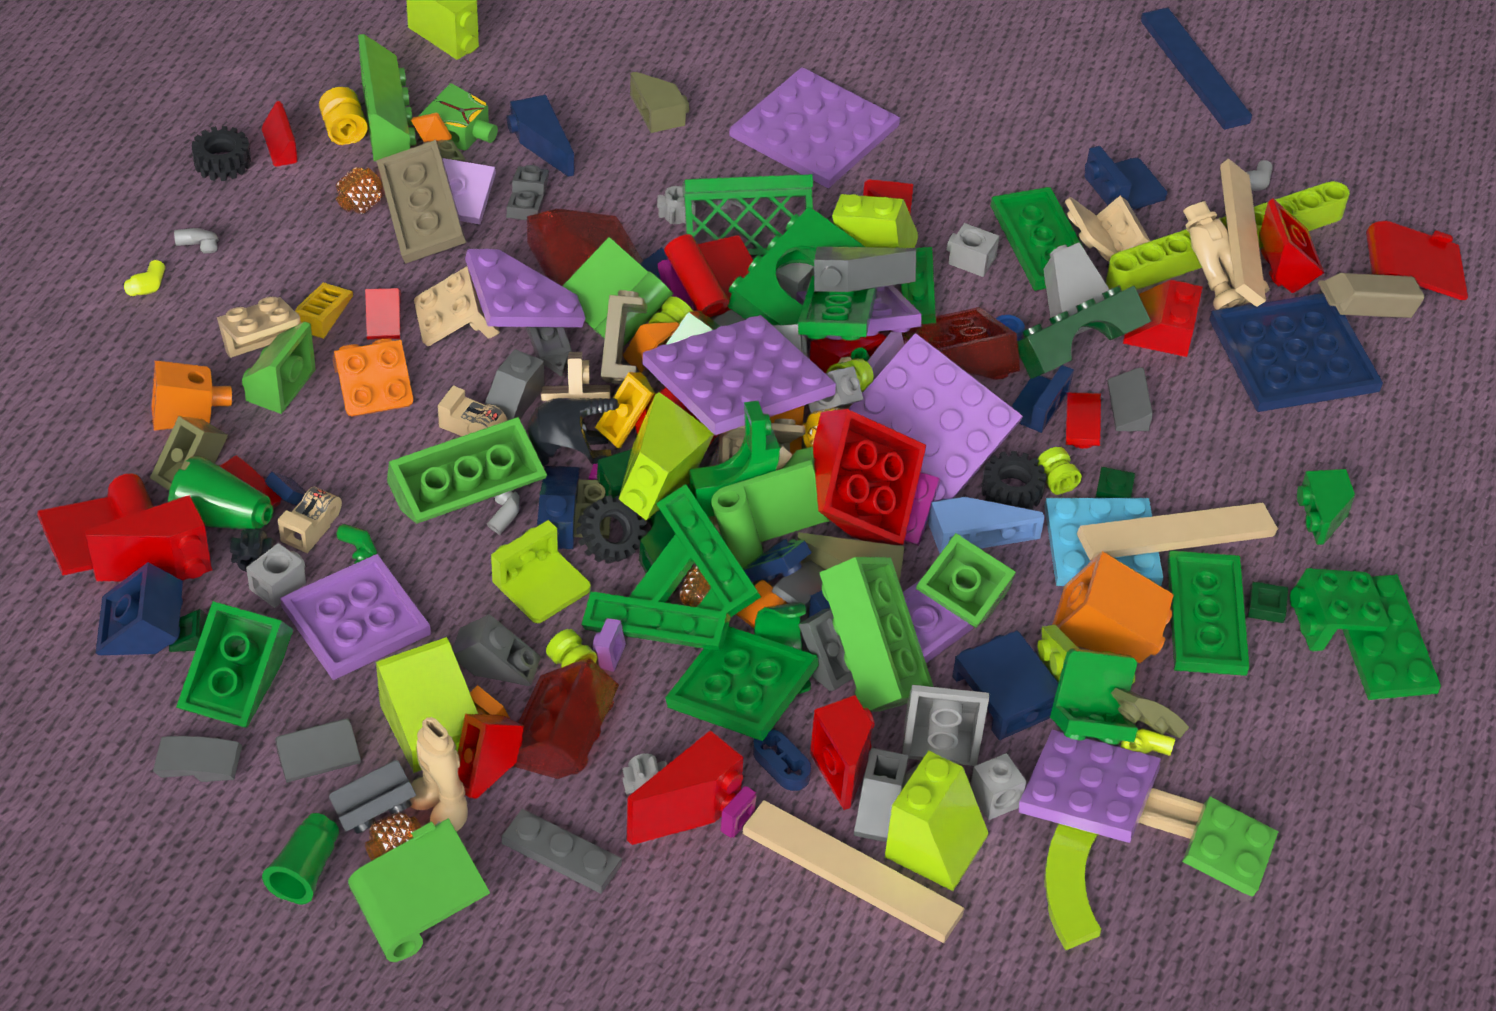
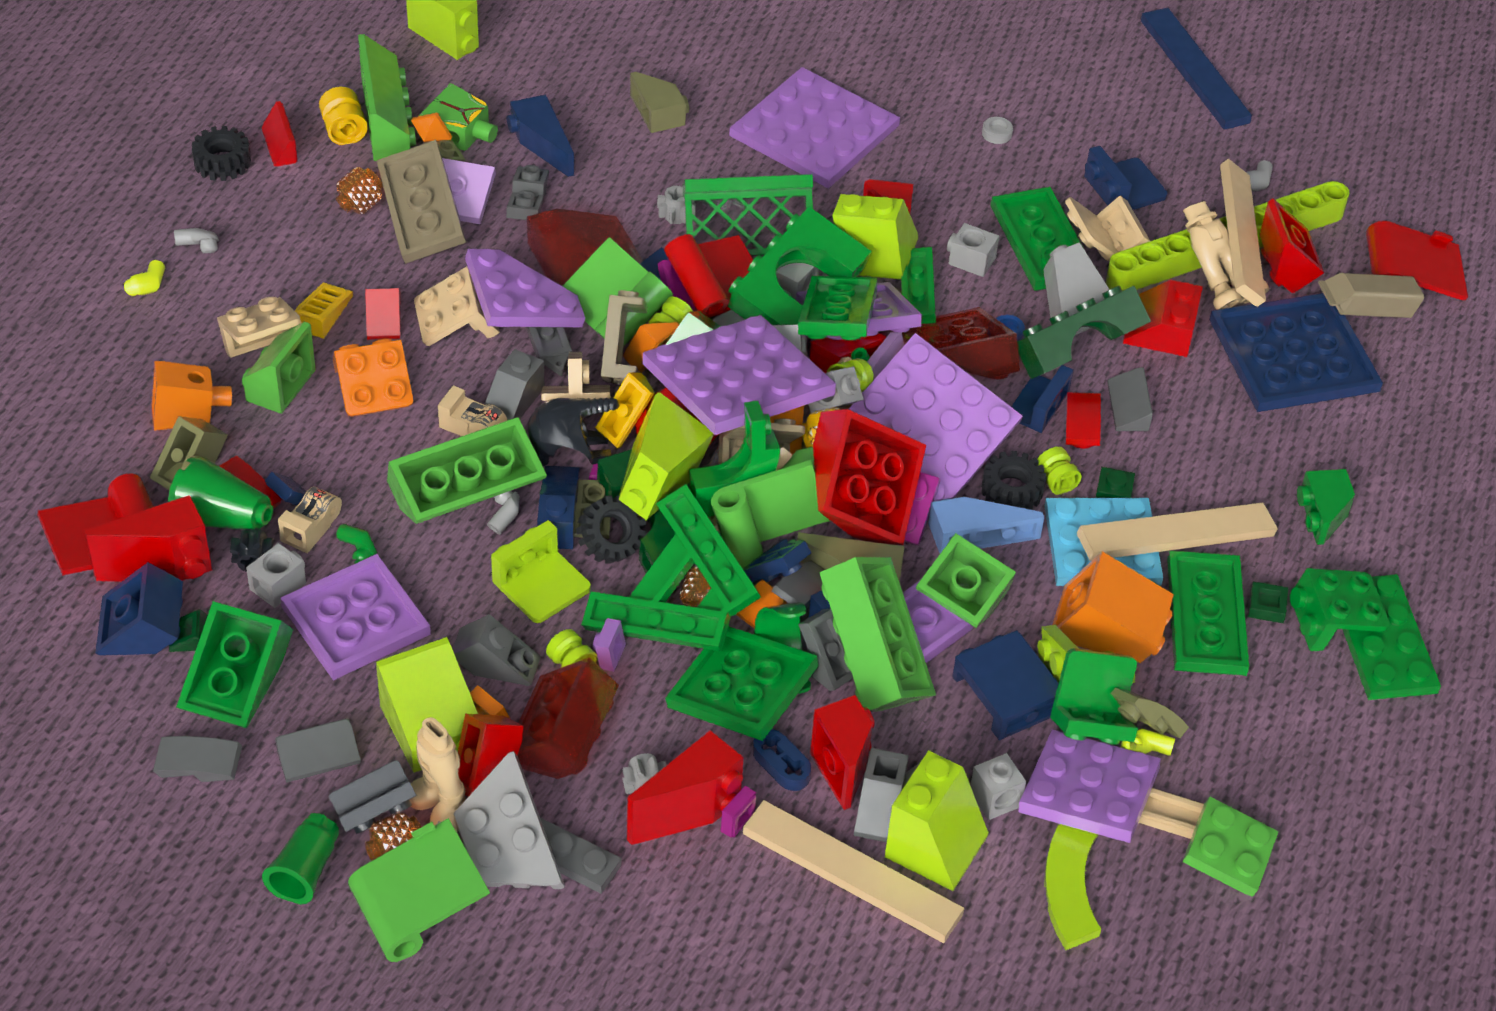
dark grey slope [814,247,916,292] -> none
light grey slope [902,685,989,766] -> none
none -> light grey wing [454,751,565,889]
none -> light grey tile [982,117,1013,144]

